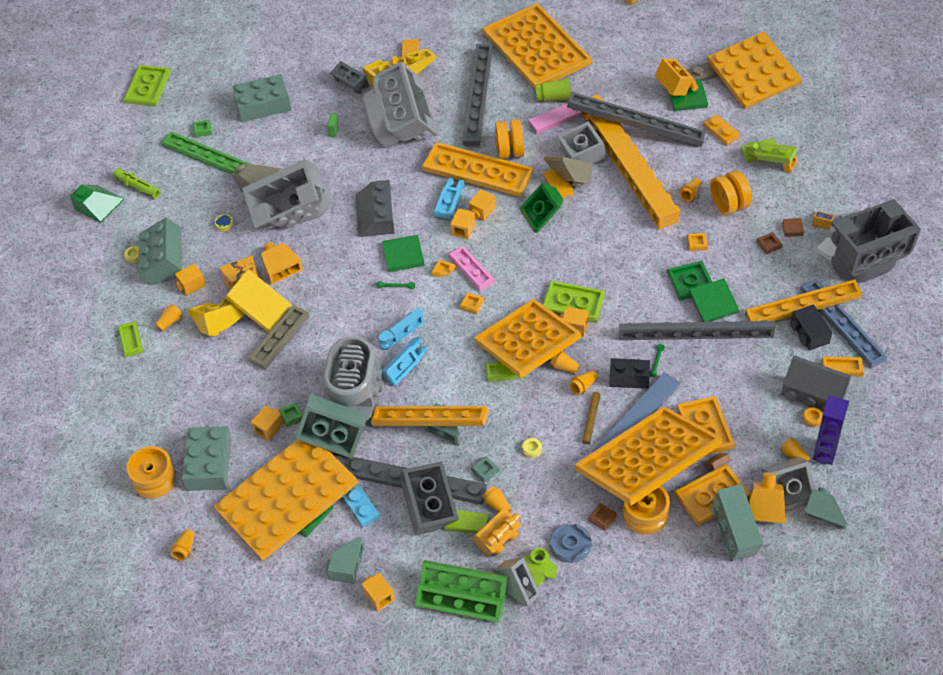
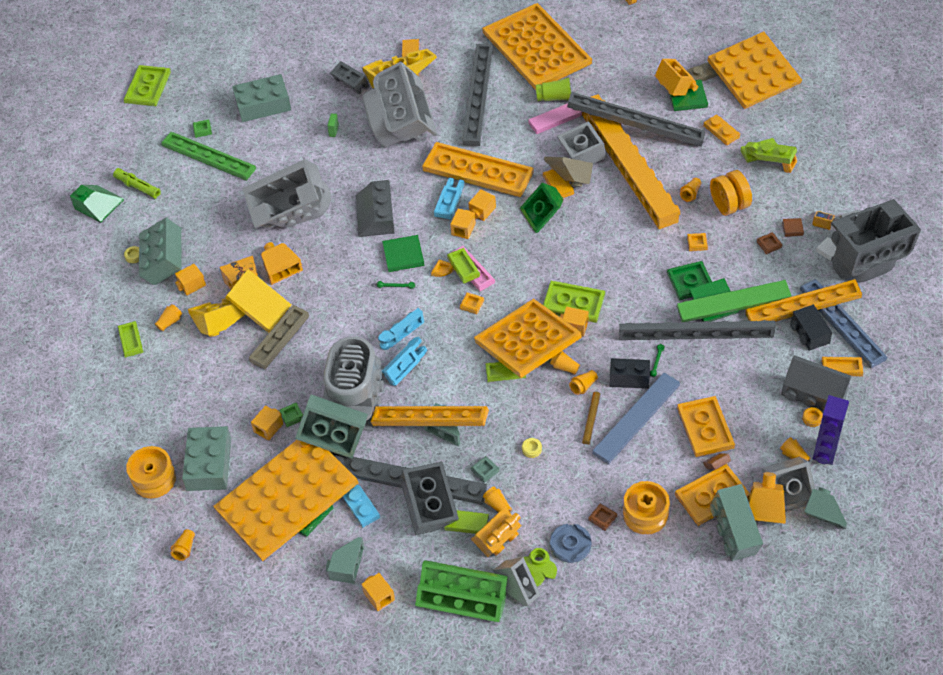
tile [215,214,234,232] -> none
dark tan slope [231,164,282,192] -> none
light orange wheel [495,119,524,159] -> none
light orange plate [574,406,722,506] -> none
none -> lime tile [447,248,480,284]
none -> bright green tile [676,280,792,322]

